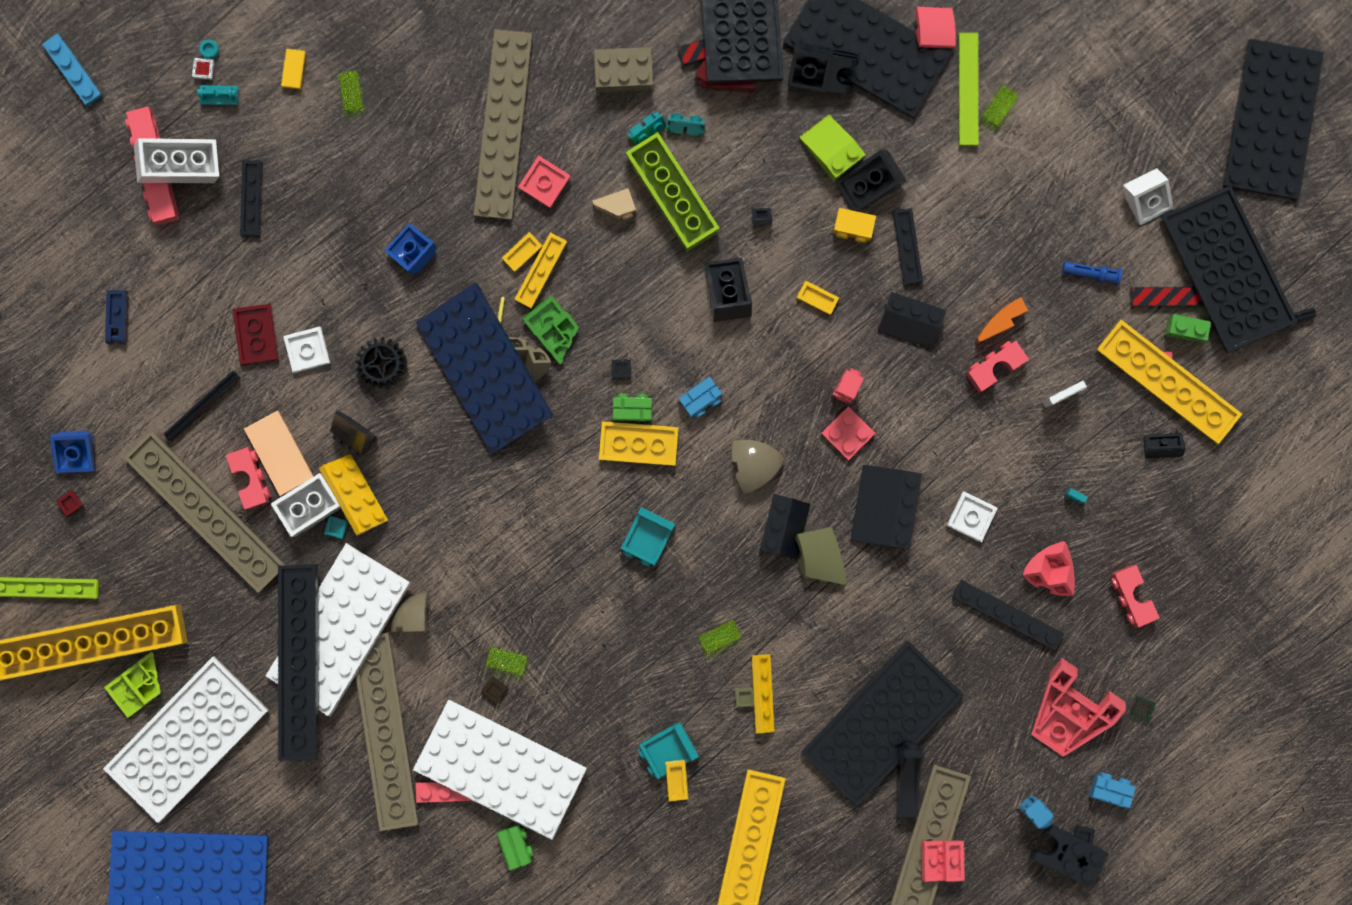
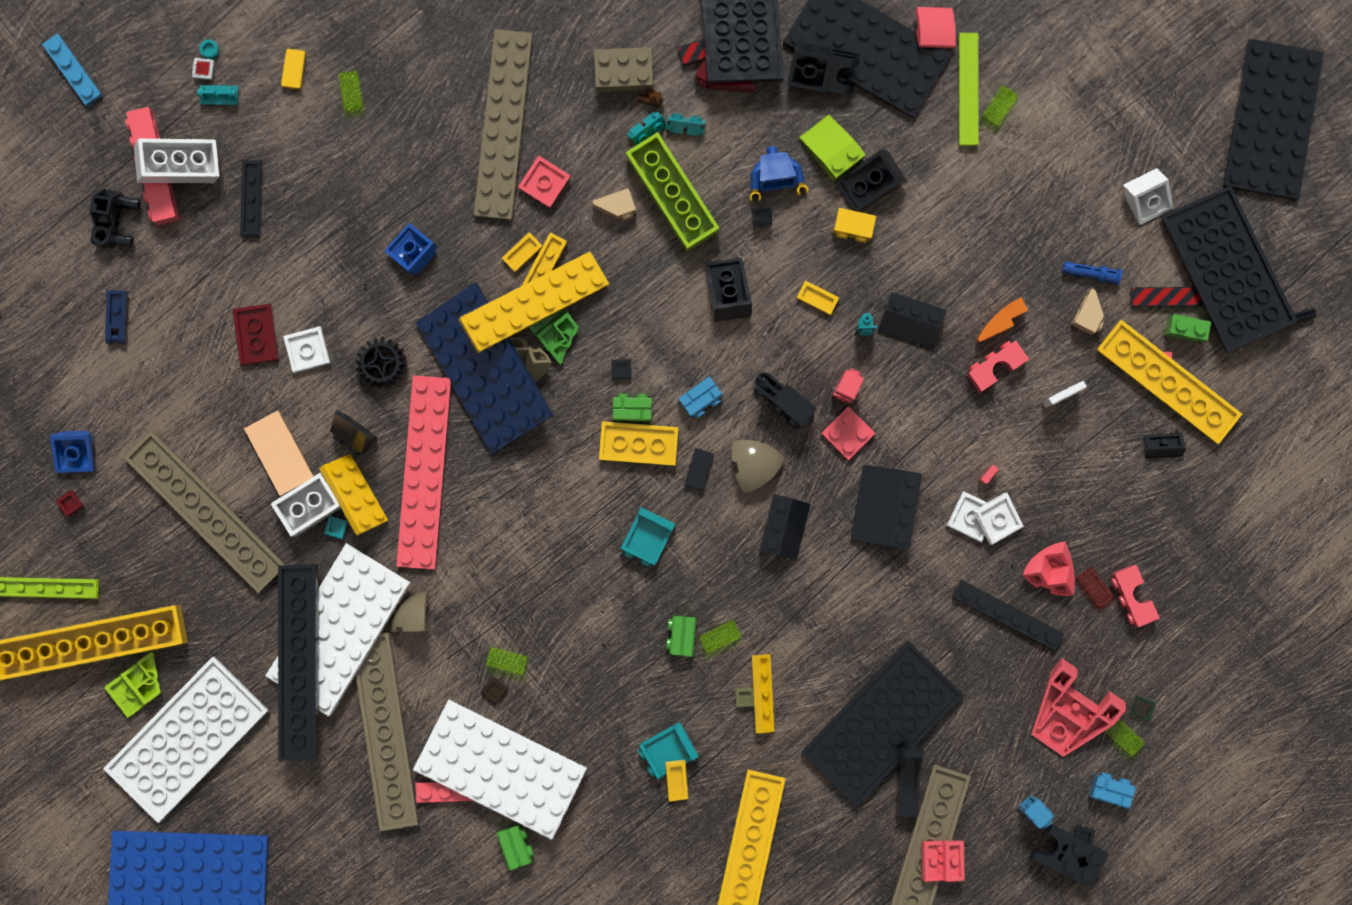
black axle [164,371,240,441] -> none
coral arch [226,447,271,510] -> none
olive slope [795,527,847,586] -> none
black tile [893,208,923,286] -> none
teal tile [1064,488,1088,504] -> none
none -> black piece [89,189,141,248]
none -> coral plate [396,376,451,569]
none -> yellow plate [459,252,609,353]
none -> reddish brown plate [636,89,664,107]
none -> bright green brick [666,615,696,656]
none -> black tile [684,448,714,490]
none -> blue torso [750,146,808,202]
none -> black brick [753,372,817,429]
none -> teal hinge [855,313,878,336]
none -> white tile [973,493,1024,545]
none -> coral tile [978,465,998,485]
none -> tan slope [1071,289,1104,335]
none -> clear red tile [1076,566,1115,609]
none -> clear neon green tile [1104,719,1145,757]

